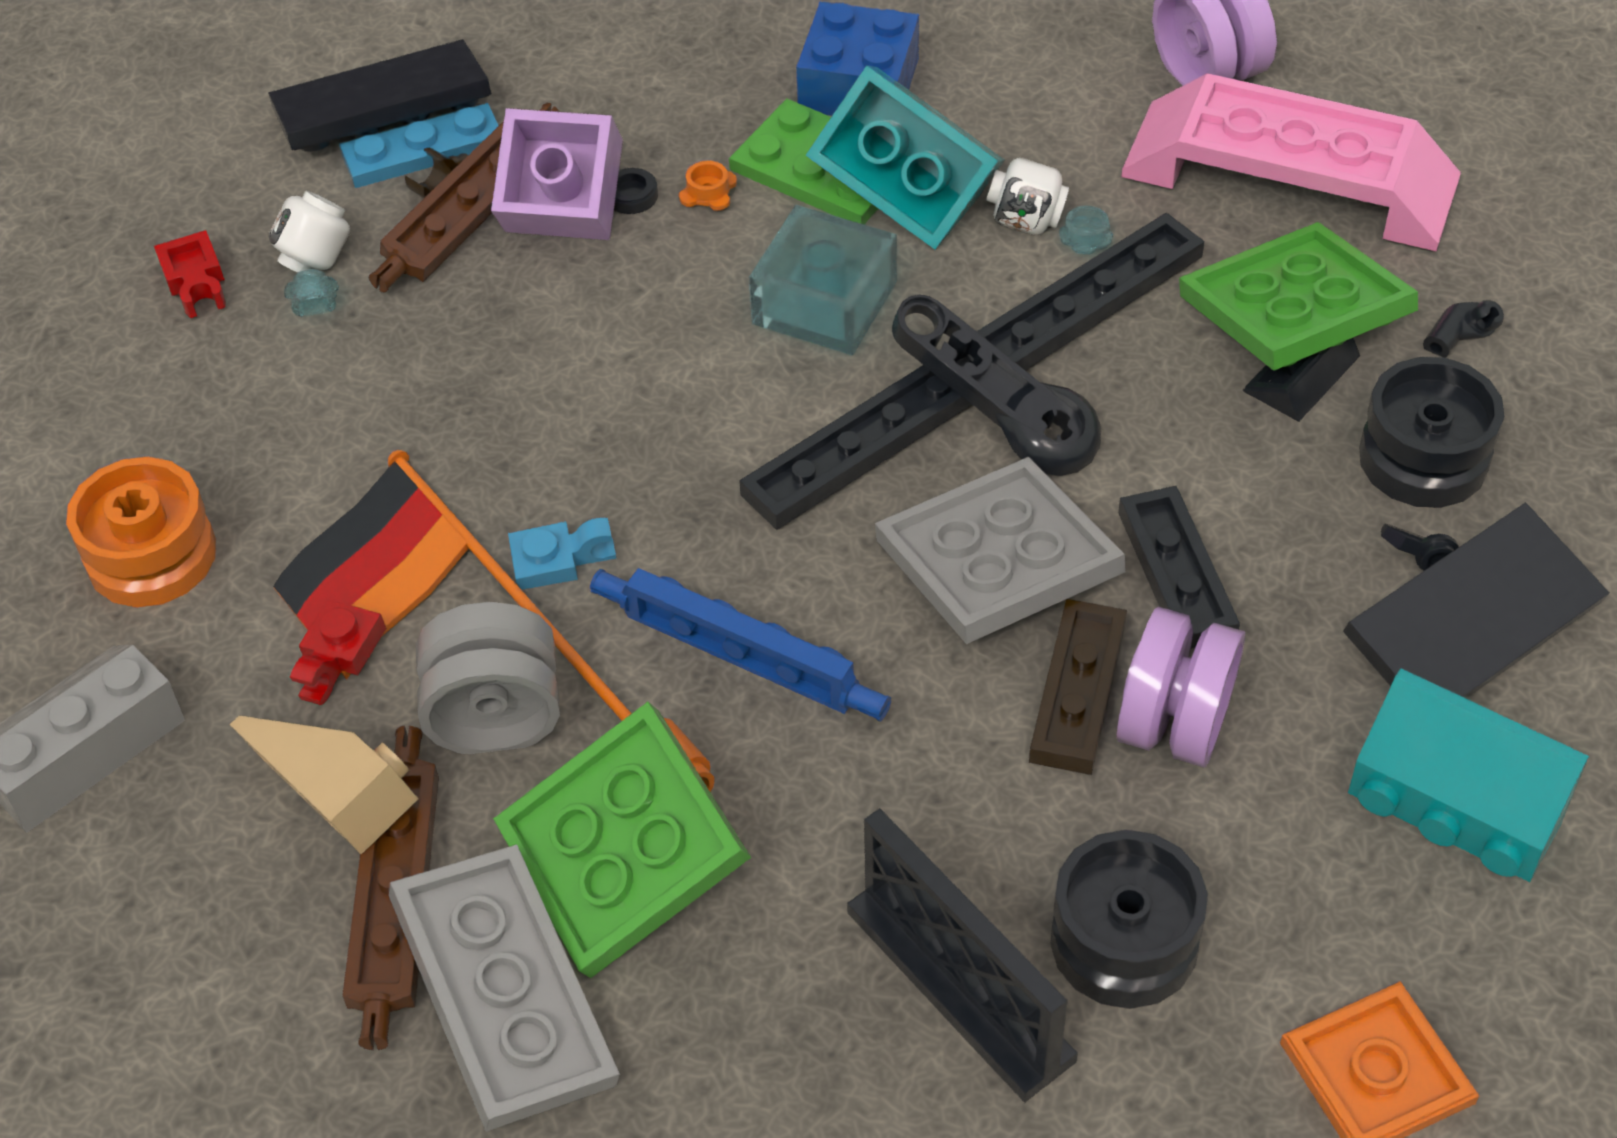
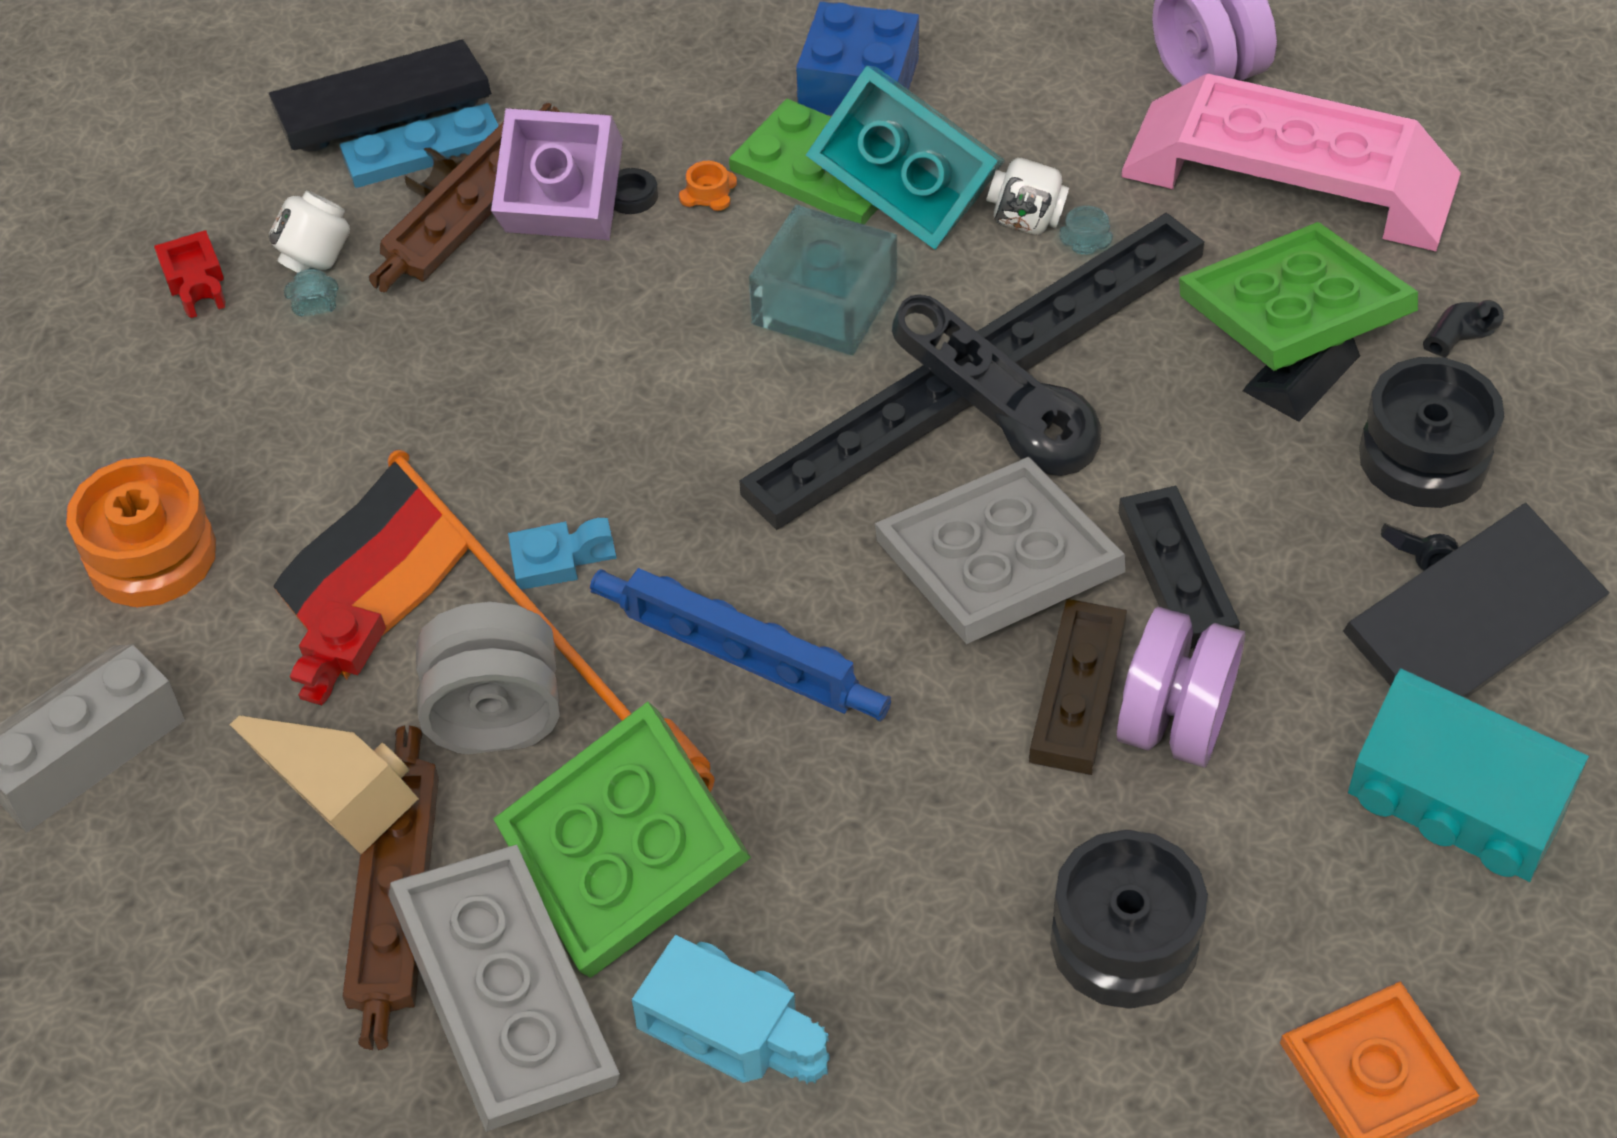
black fence [847,808,1078,1103] -> none
none -> medium azure hinge [632,935,829,1084]

